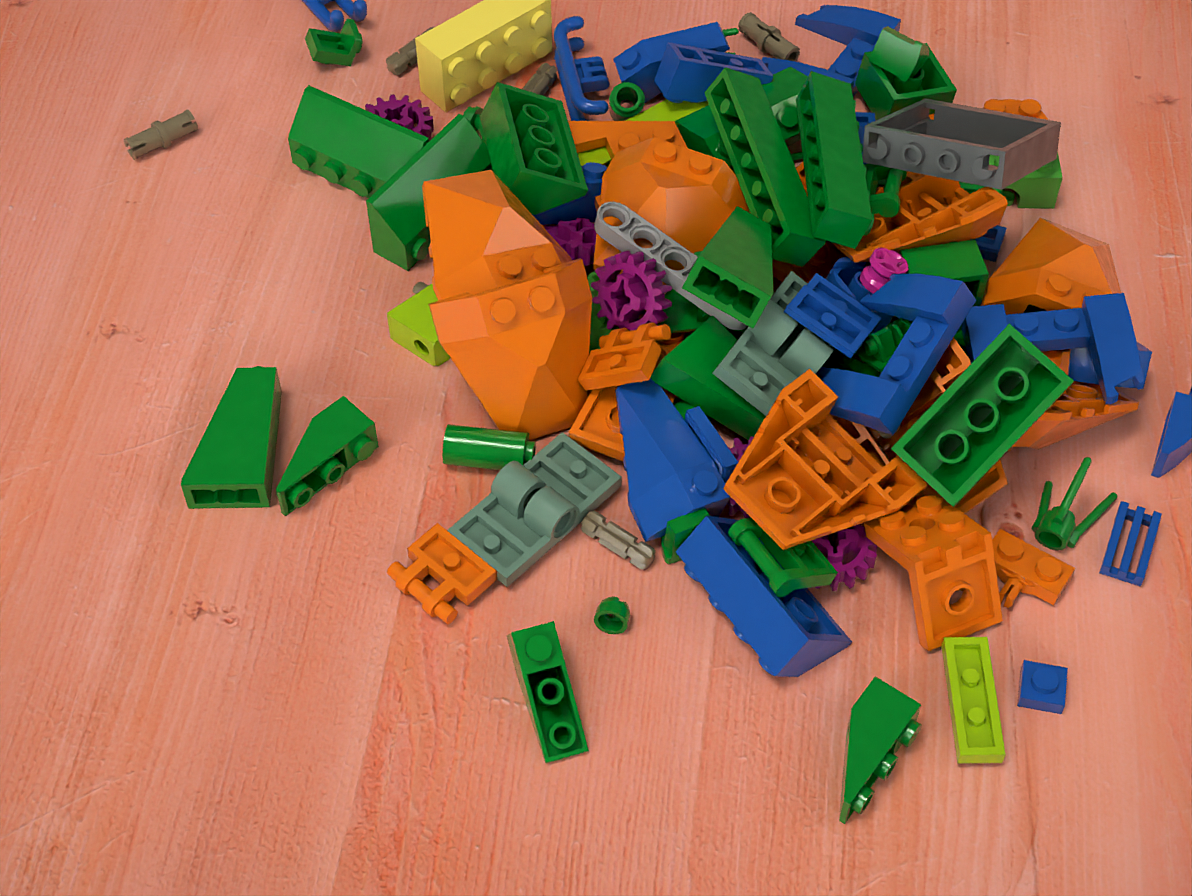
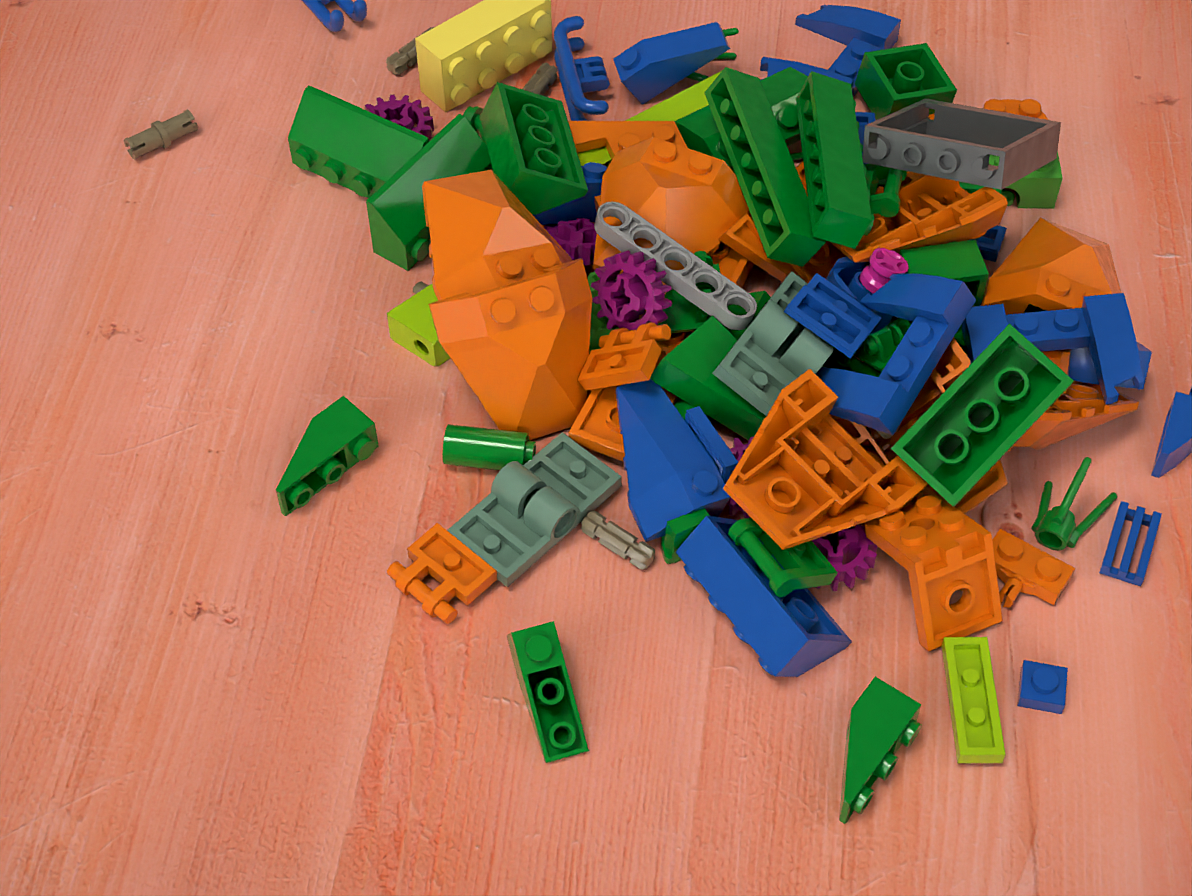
green slope [181,366,282,509] -> none
green bracket [305,18,363,66] -> none
green hinge [594,596,630,634] -> none
green brick [609,82,645,121] -> none
blue slope [654,42,773,103] -> none
green slope [682,206,773,329] -> none
dark tan pin [738,12,800,62] -> none
green tile [869,26,929,83] -> none

